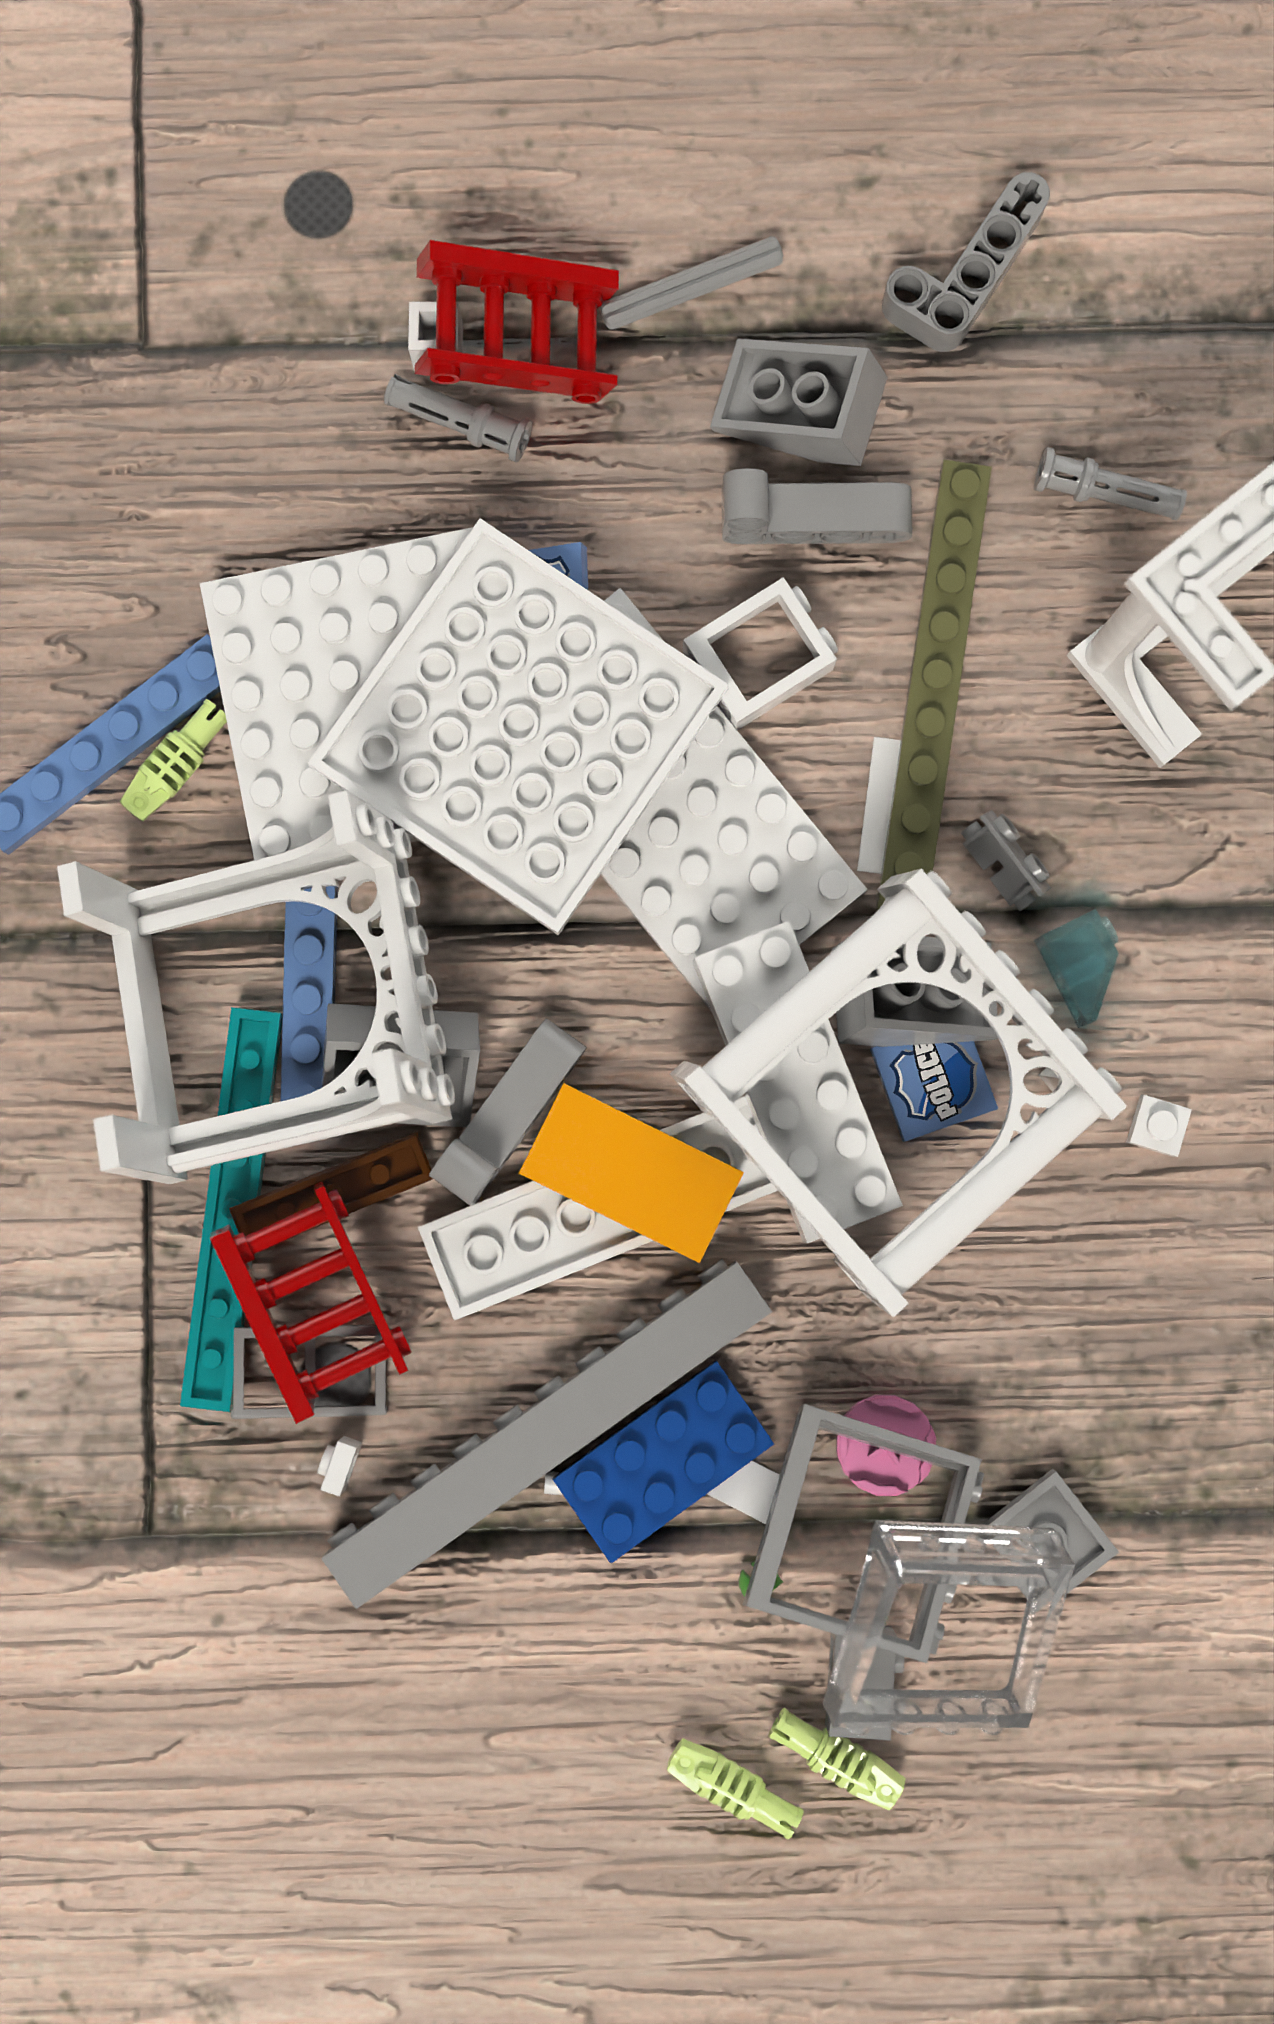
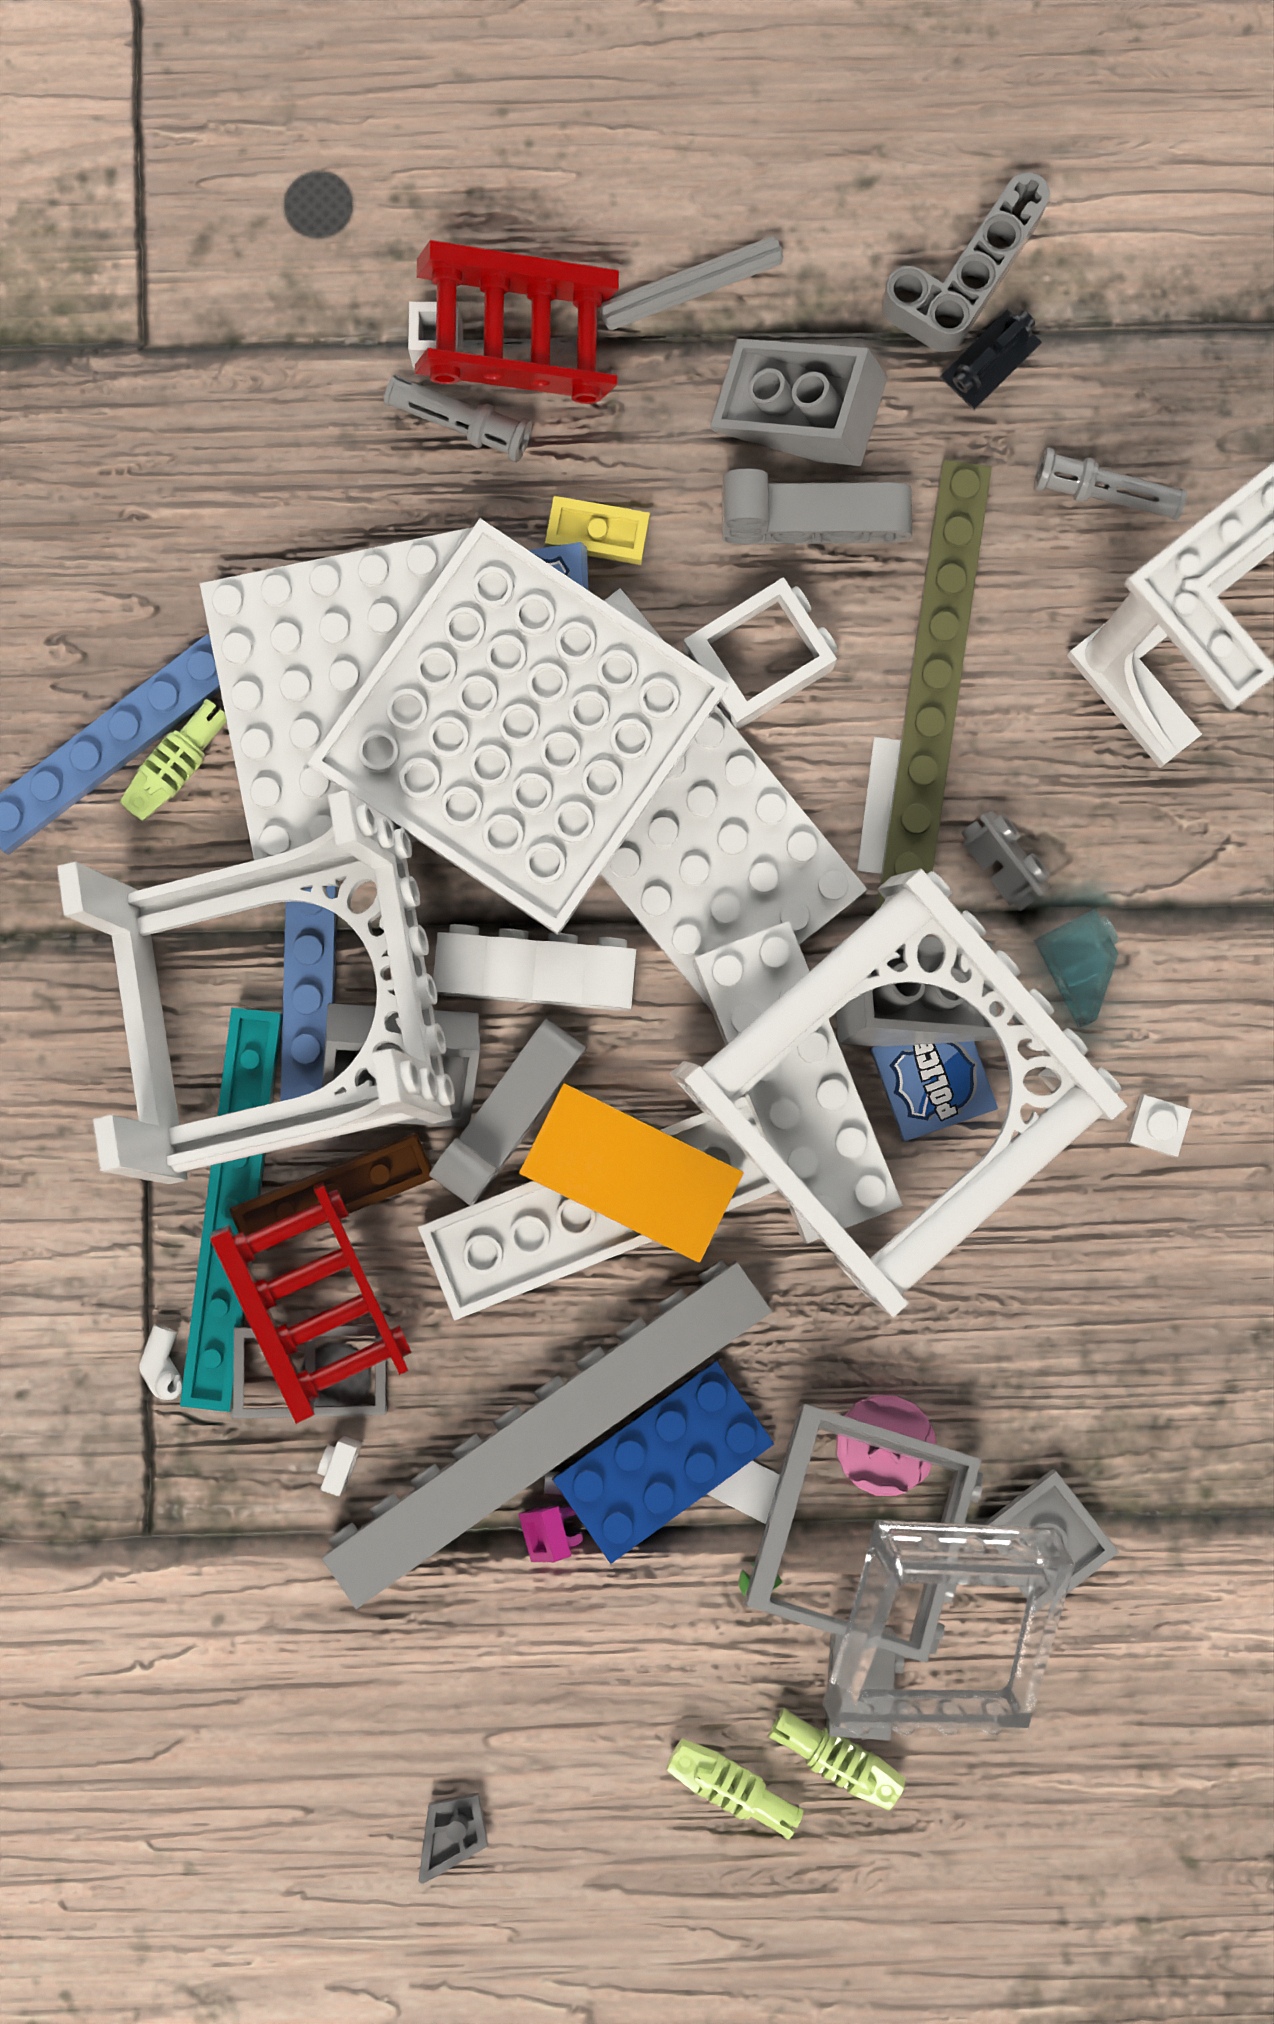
none -> white arm [139,1324,183,1400]
none -> flat silver piece [419,1793,488,1884]
none -> white brick [433,924,636,1011]
none -> dark pink tile [518,1506,583,1562]
none -> light yellow plate [545,496,650,565]
none -> black hinge [940,309,1042,410]

